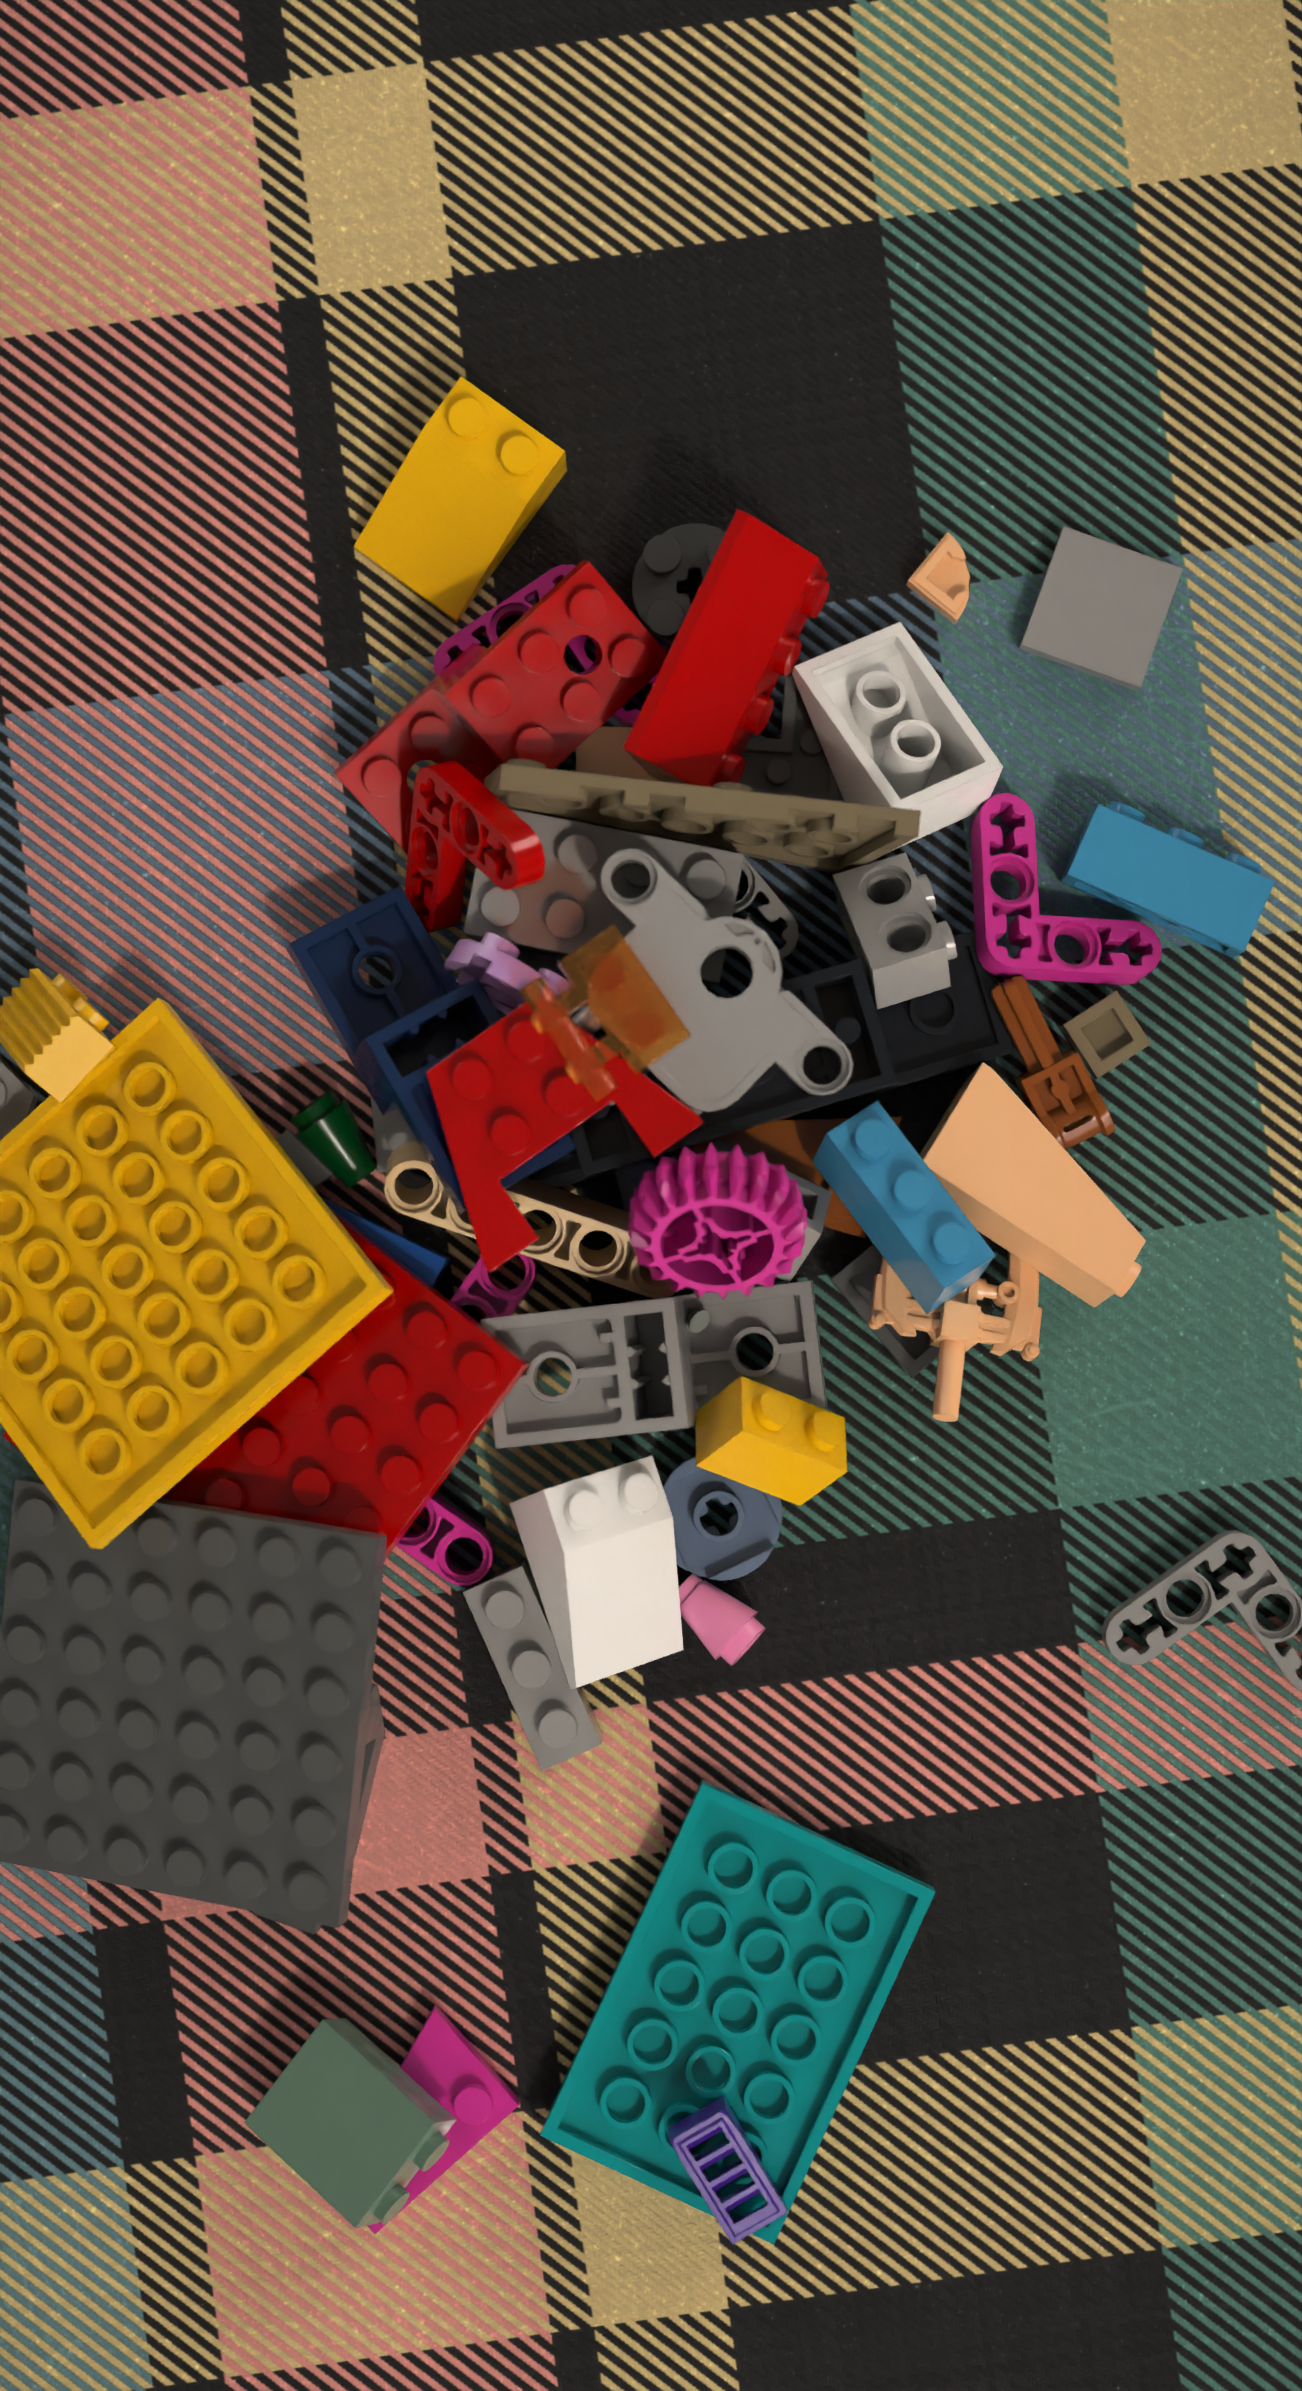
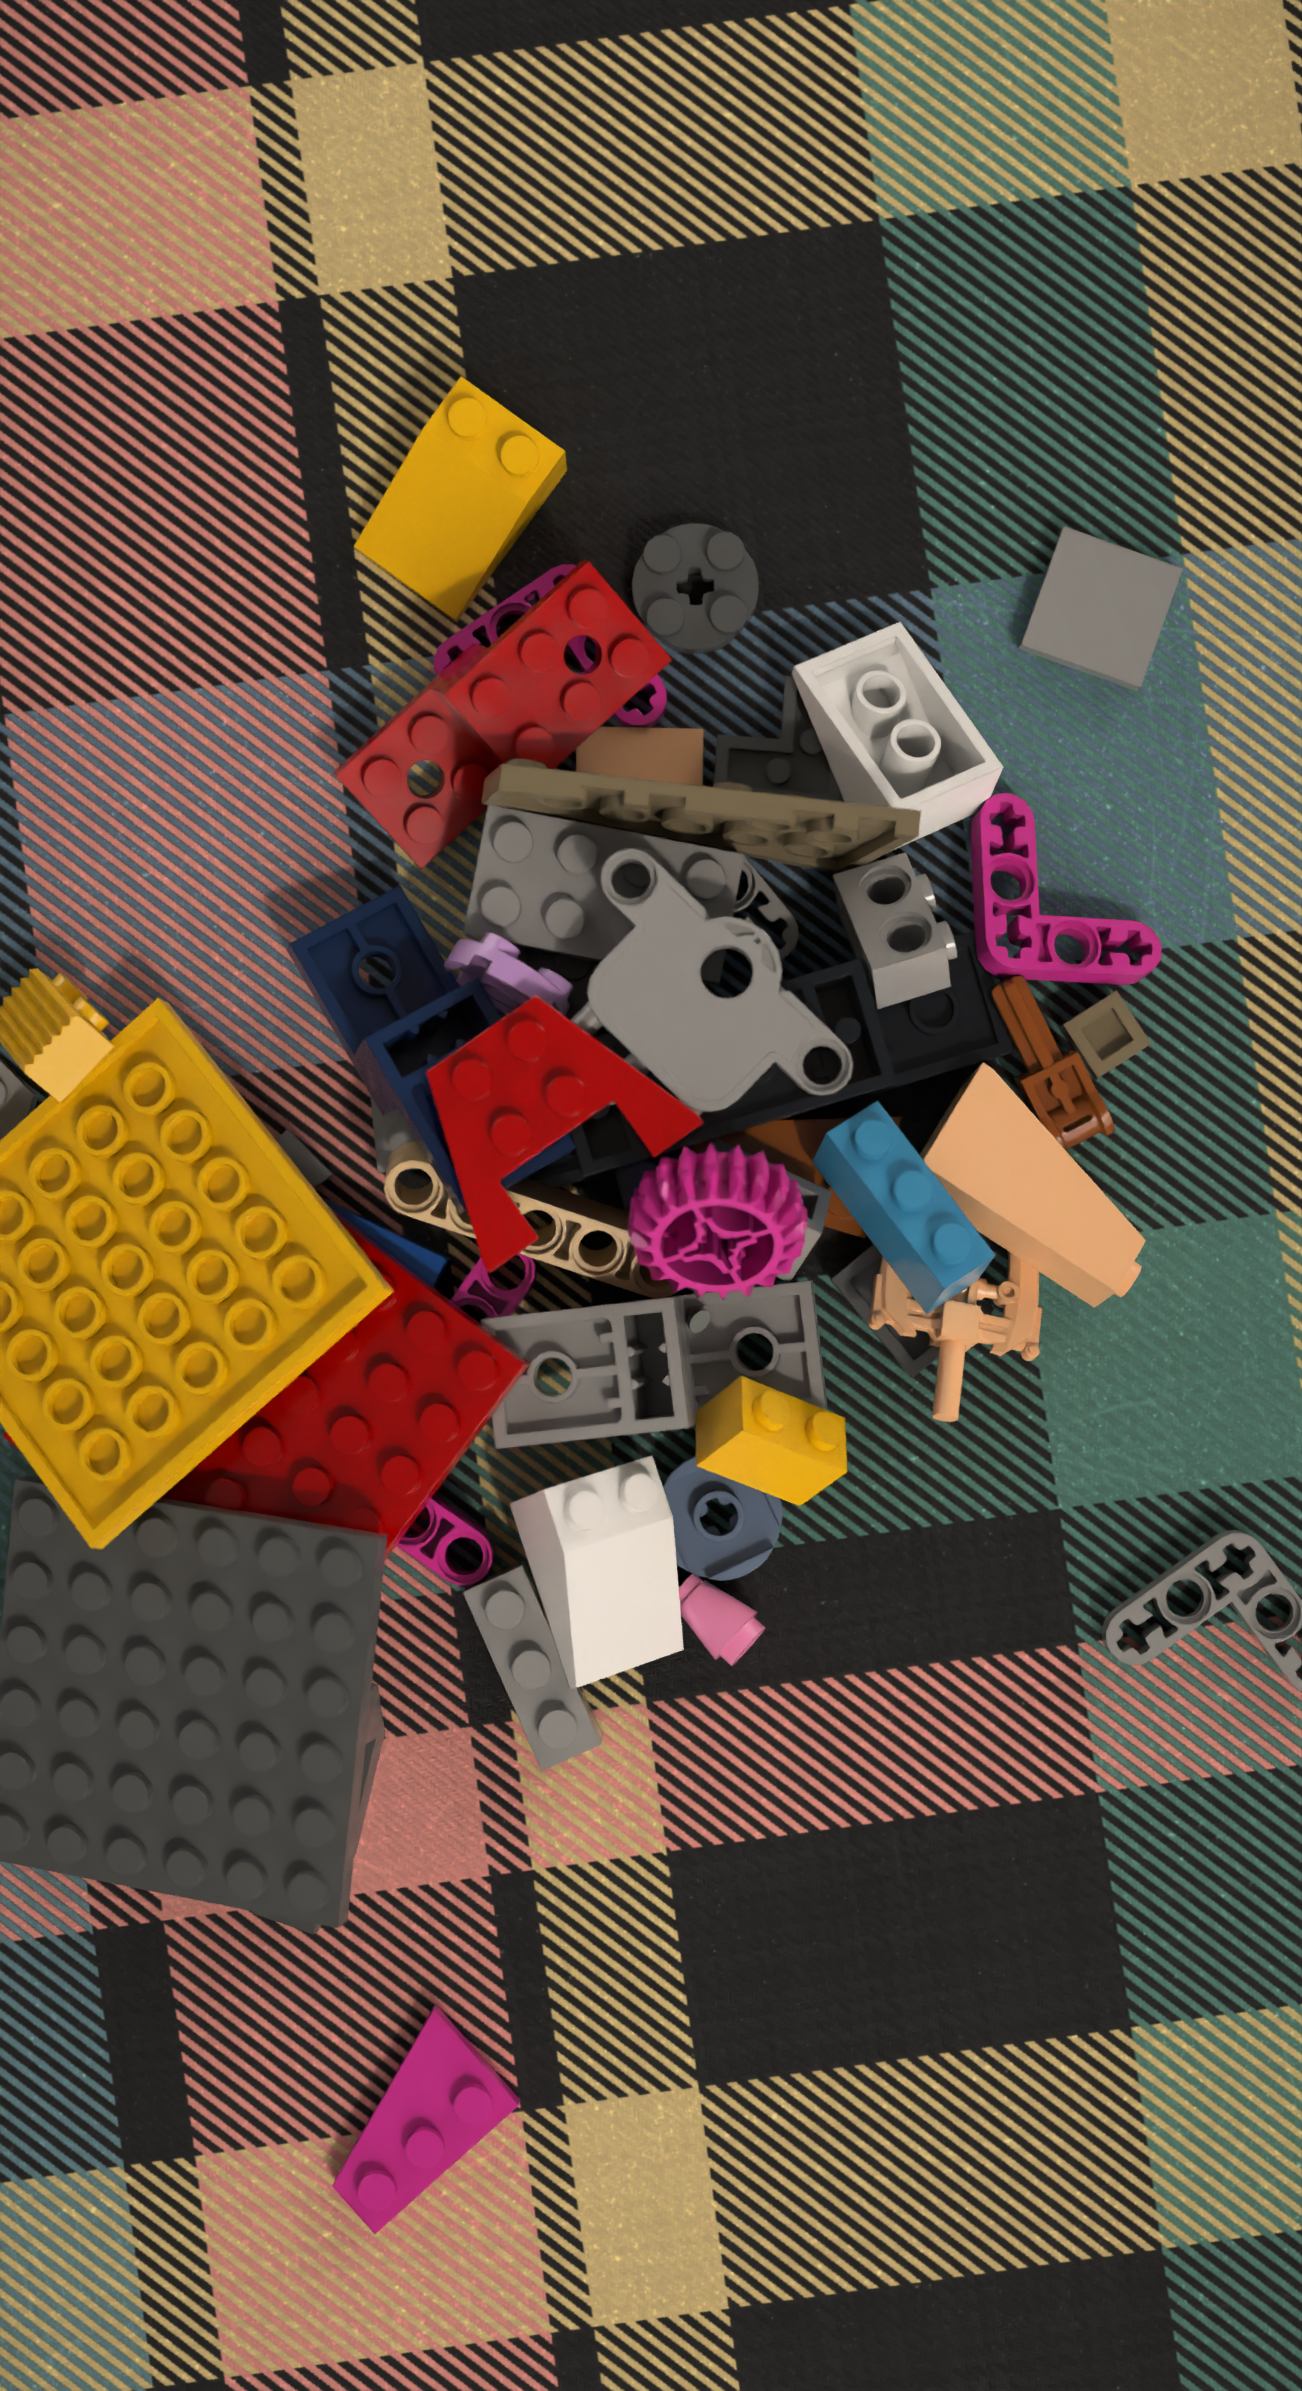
sand green brick [244,2018,457,2228] -> none
dark green cone [290,1090,377,1188] -> none
red beam [404,761,545,933] -> none
clear orange plate [520,924,691,1102] -> none
teal plate [540,1780,936,2244] -> none
red slope [623,509,830,787] -> none
dark purple slope [668,2096,788,2245] -> none
light nougat tile [906,532,970,625] -> none
dark azure brick [1059,801,1275,958] -> none

